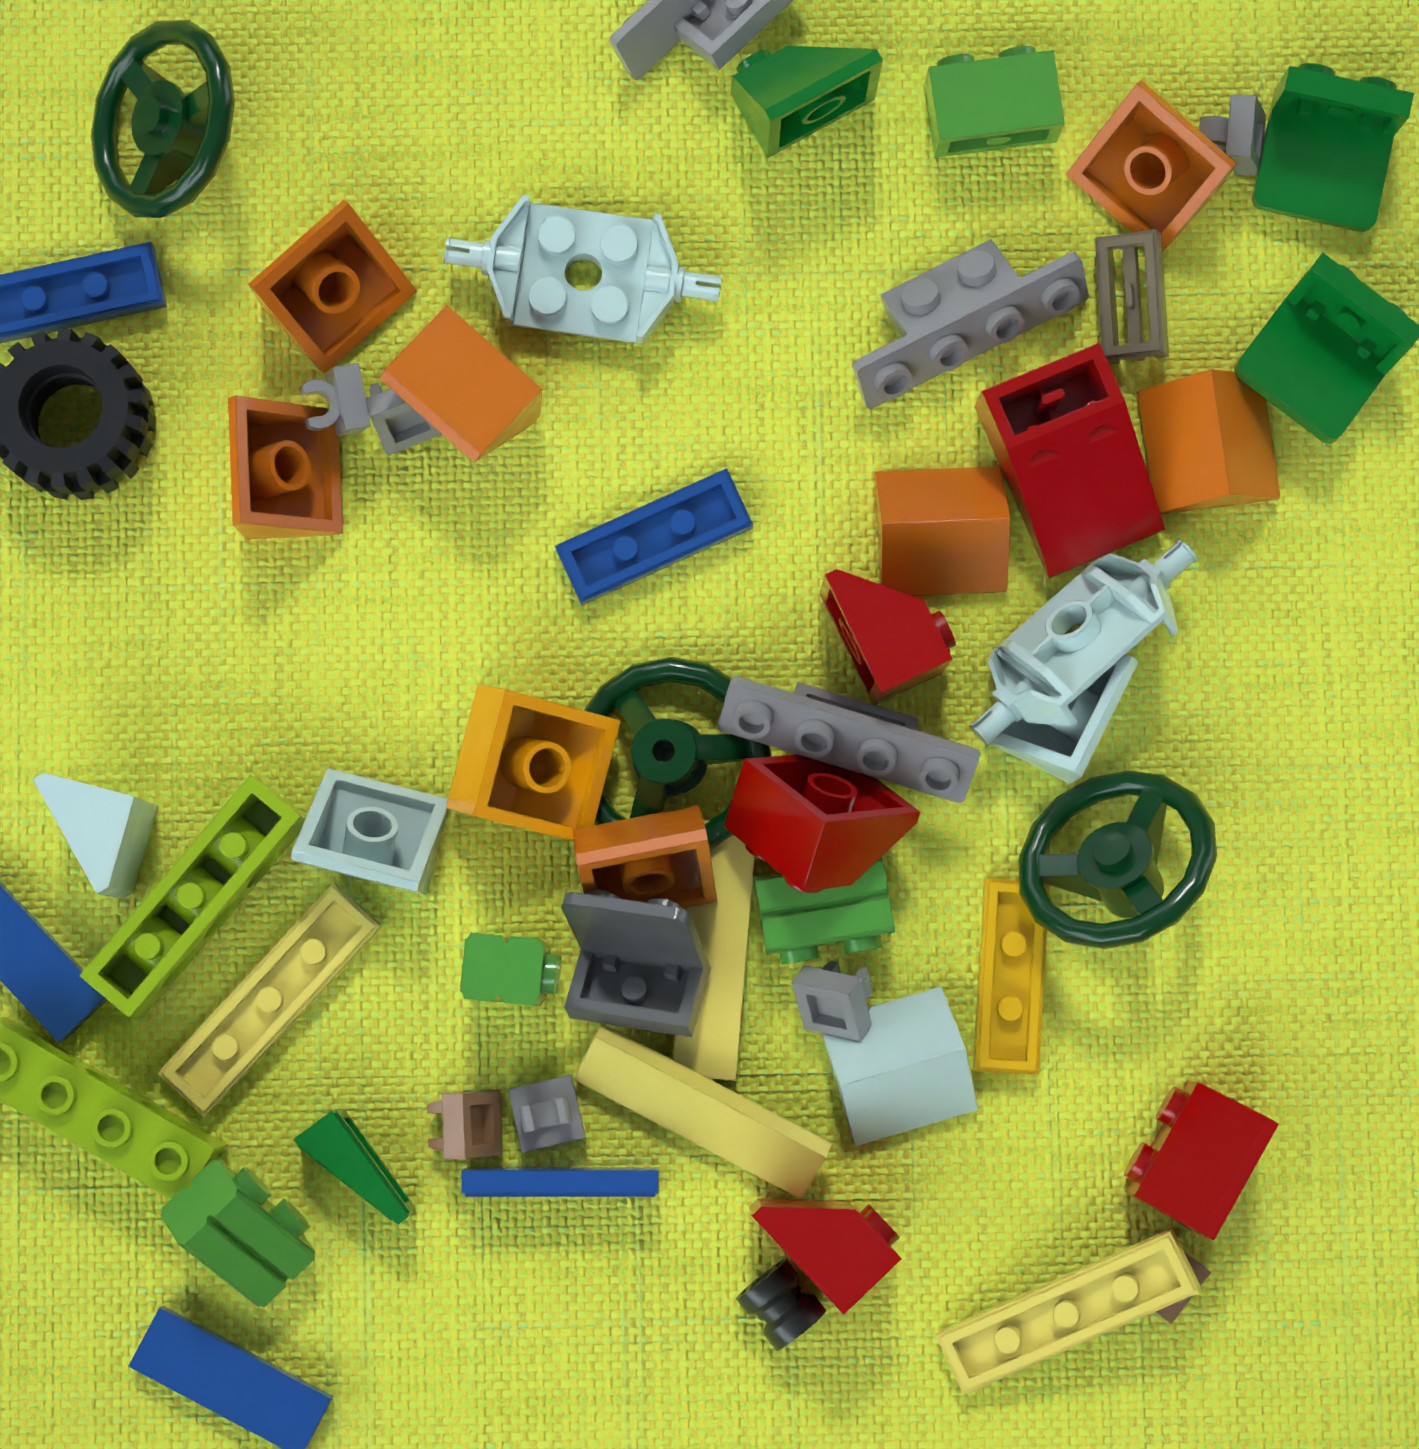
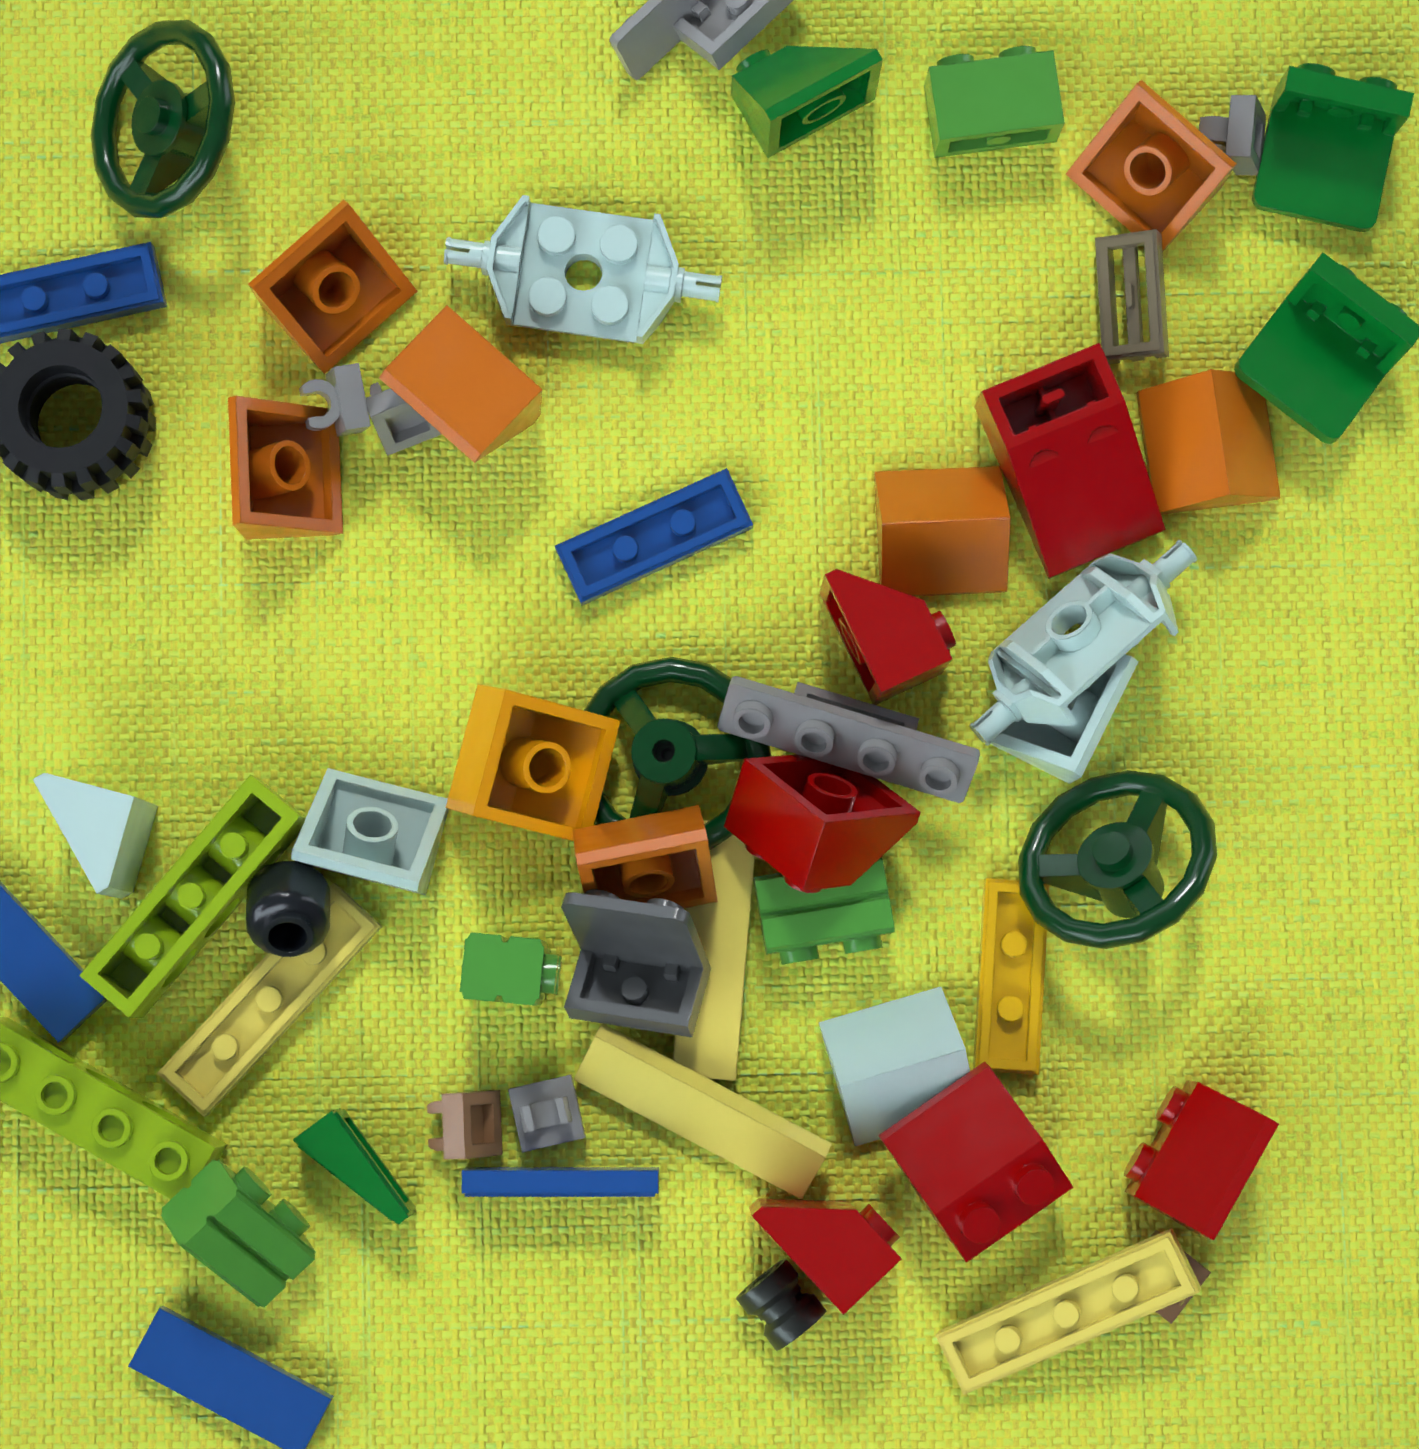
light grey tile [792,961,872,1042] -> none
light grey bracket [852,239,1089,409] -> none
none -> black head [246,861,330,957]
none -> red slope [878,1061,1074,1263]

